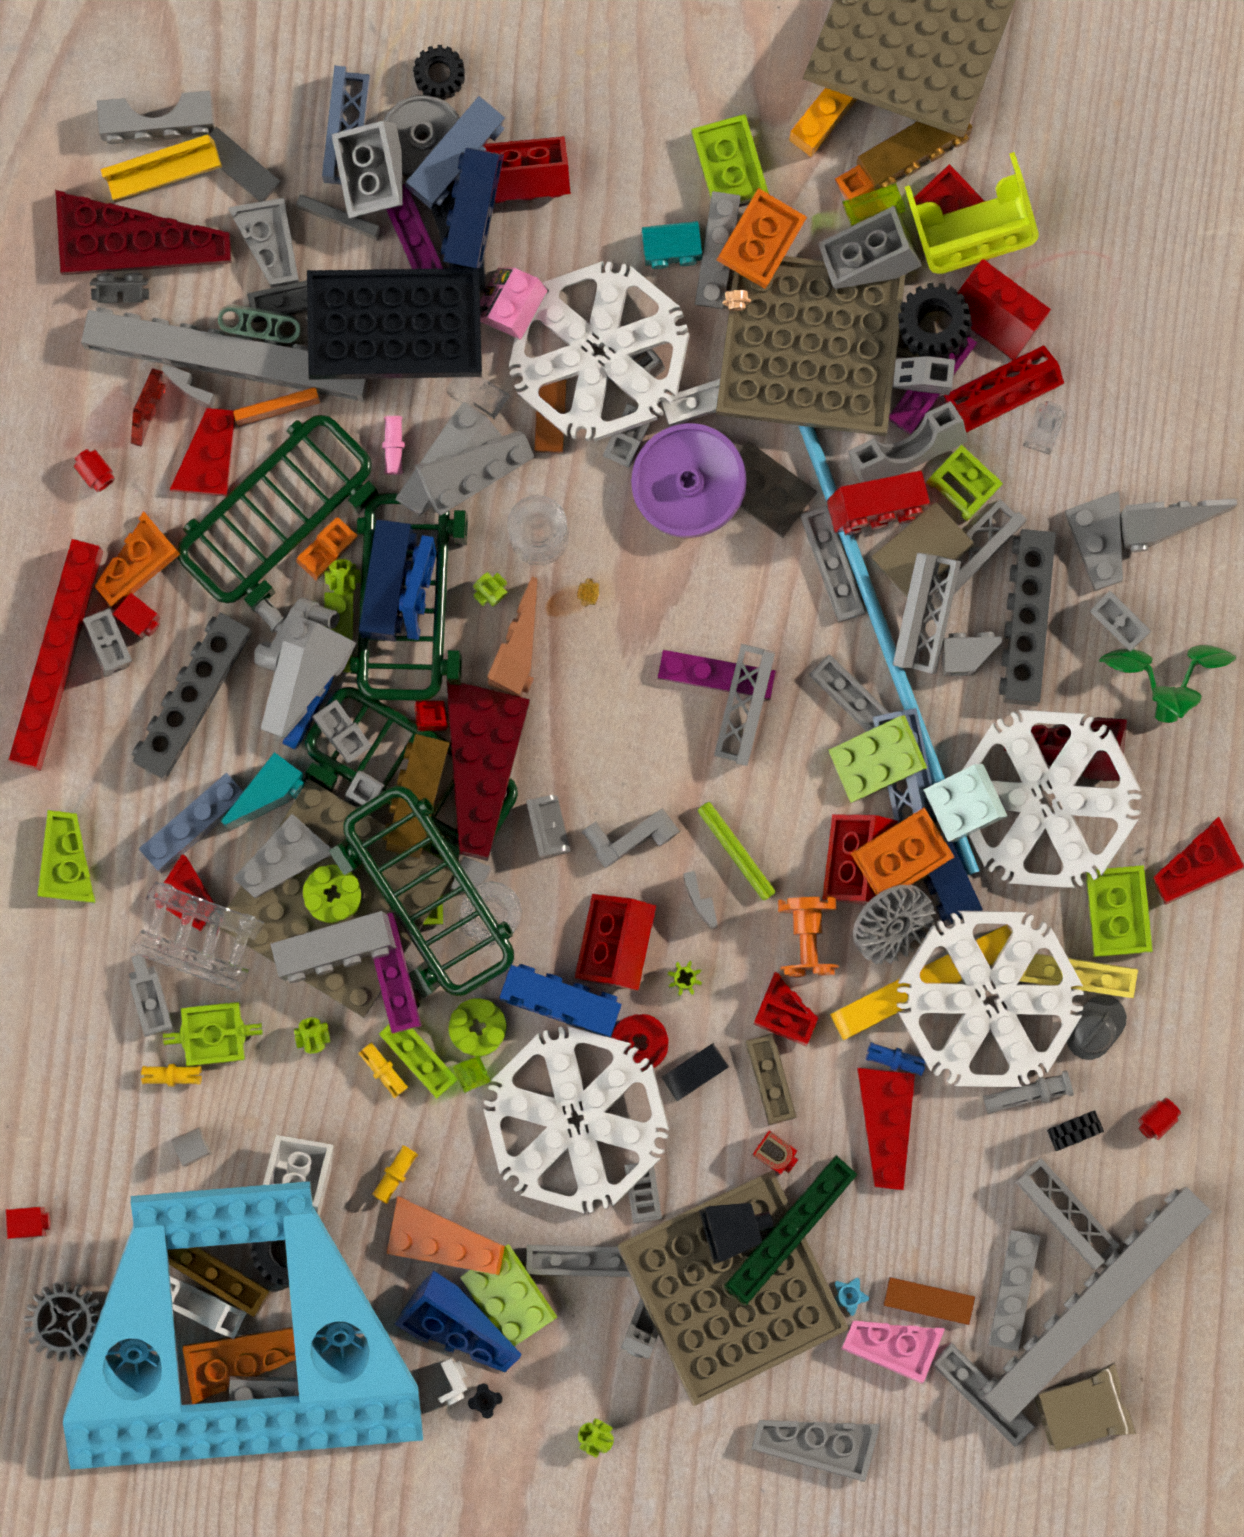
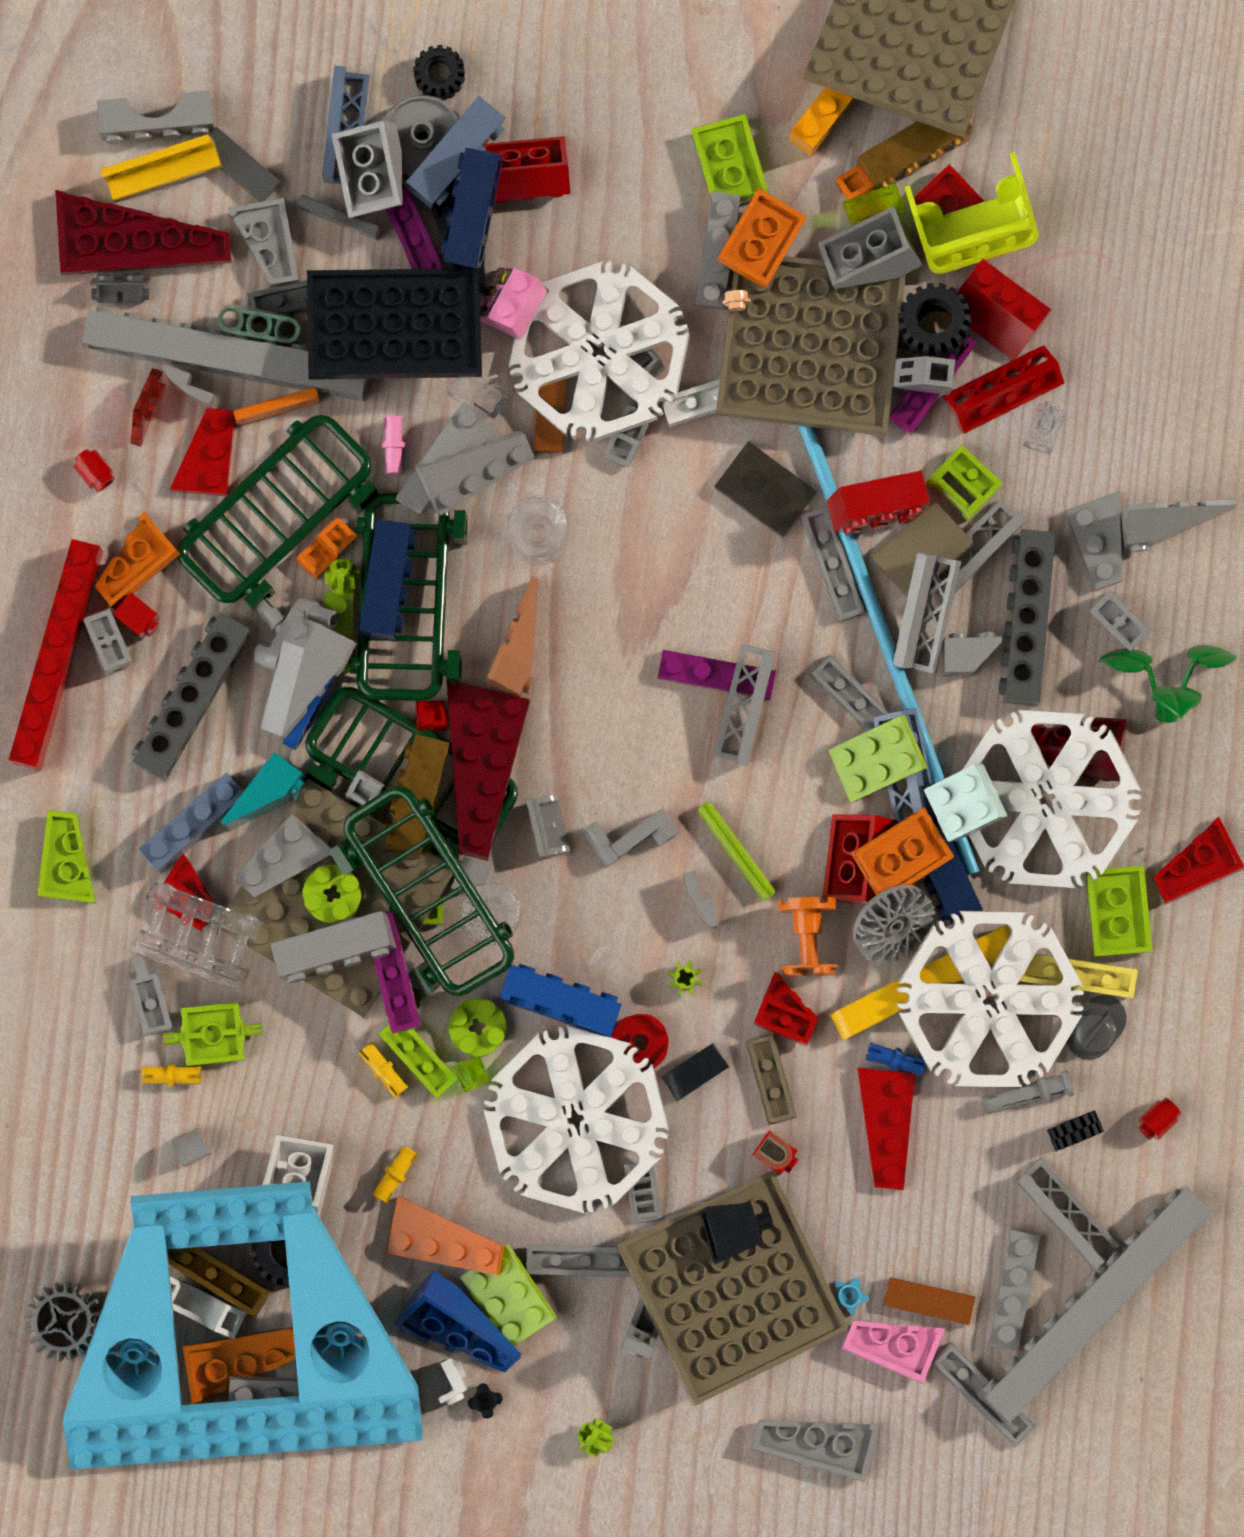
red brick [5,1207,51,1239] -> none
lime gear [294,1017,330,1054] -> none
light grey slope [311,699,372,763] -> none
blue wing [399,535,436,640] -> none
lime gear [473,572,508,607] -> none
red slope [574,894,656,991] -> none
clear yellow plate [577,578,599,607] -> none
medium lavender dish [631,423,746,538] -> none
teal brick [641,221,702,269] -> none
dark green tile [723,1155,858,1306] -> none
light grey arch [848,401,968,482] -> none
dark tan piece [1034,1362,1136,1452] -> none

